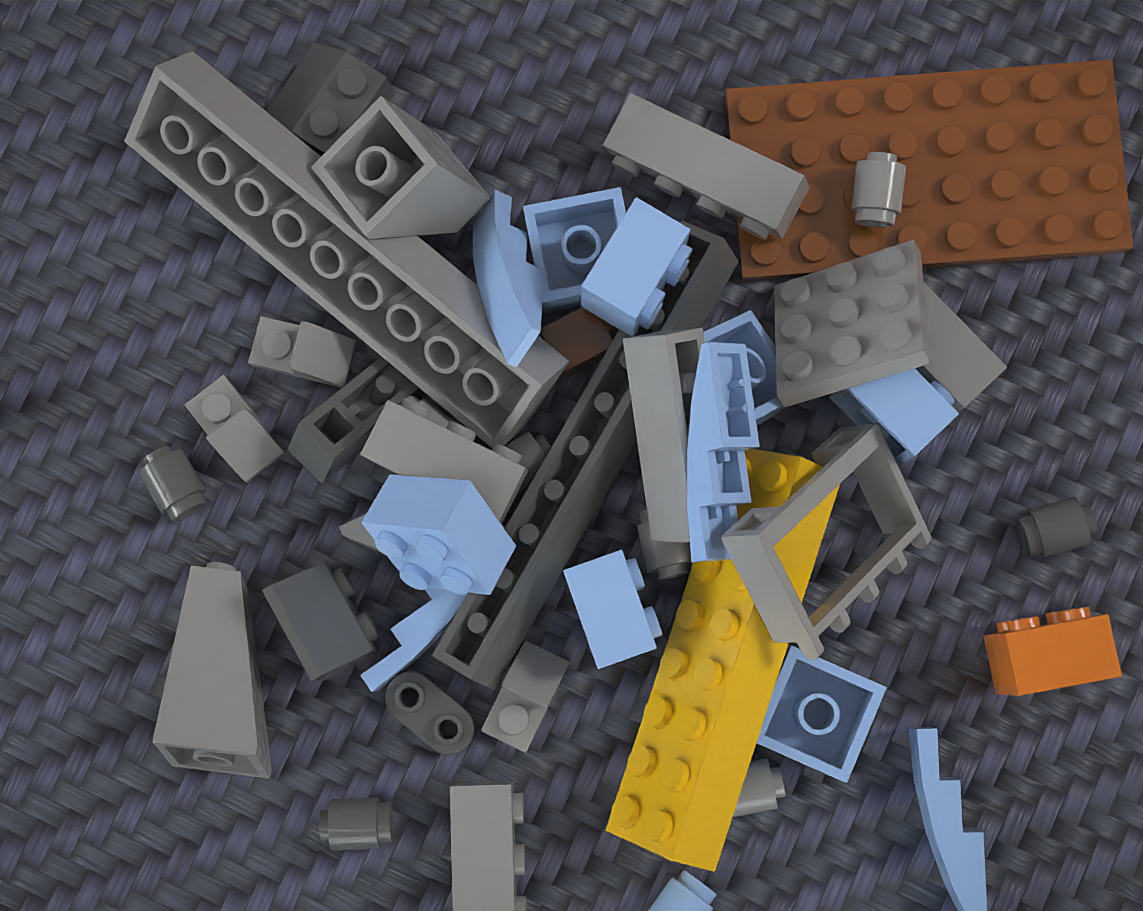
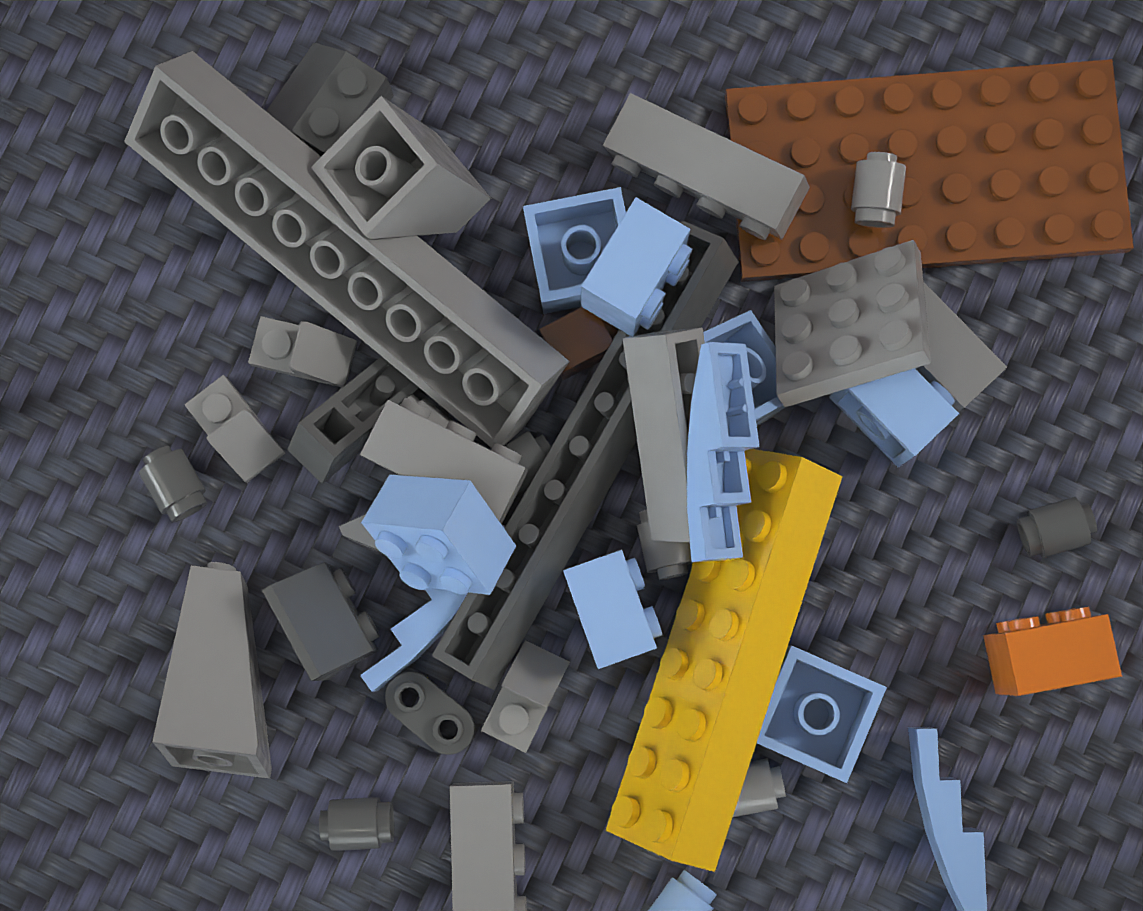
light blue slope [473,189,544,368] -> none
light grey hinge [720,423,931,660] -> none

